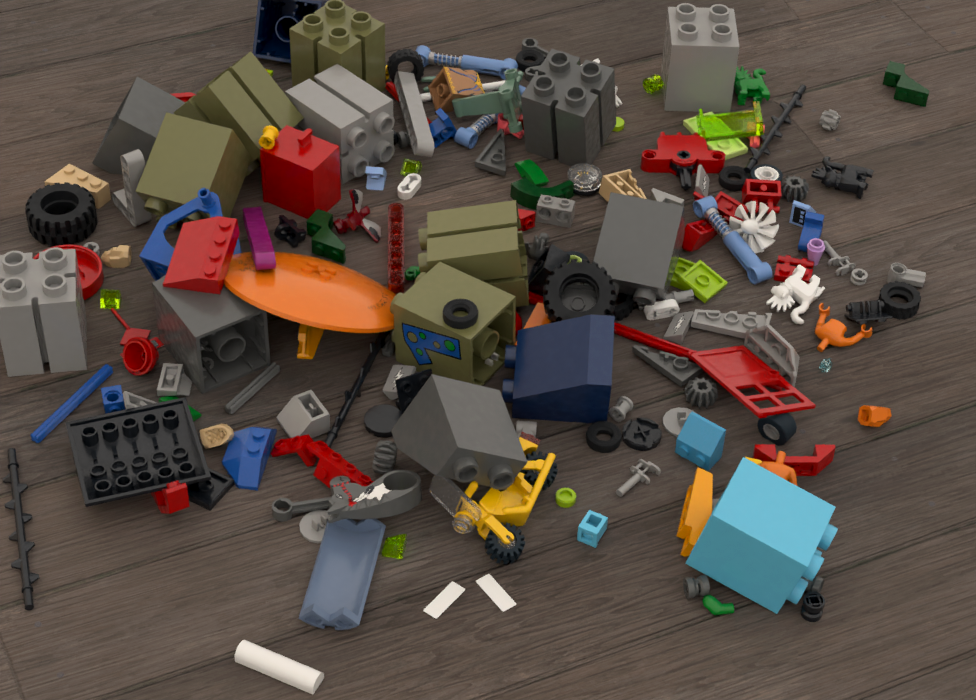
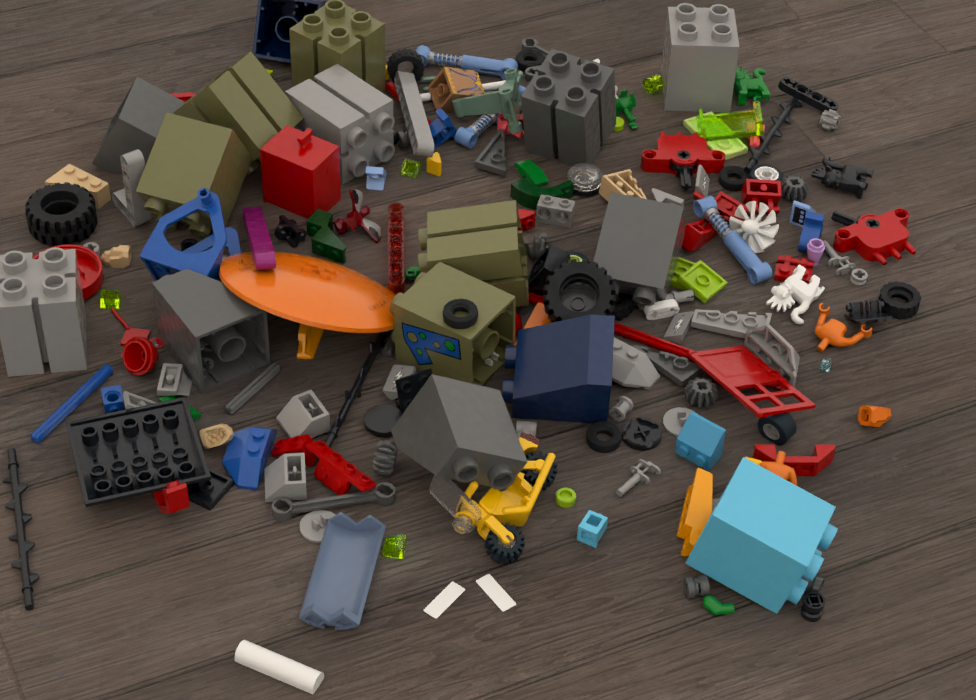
red slope [163,216,240,295] -> none
yellow bush [259,125,279,149] -> none
dark grey animal [327,470,422,523] -> none
white beam [397,173,421,200] -> none
dark green arch [883,61,929,107] -> none
light grey piece [887,263,926,288] -> none
none -> light grey slope [264,453,307,502]
none -> yellow slope [427,152,442,176]
none -> light grey wedge [612,337,660,389]
none -> green piece [615,89,639,130]
none -> black beam [778,77,839,112]
none -> red piece [831,208,916,265]

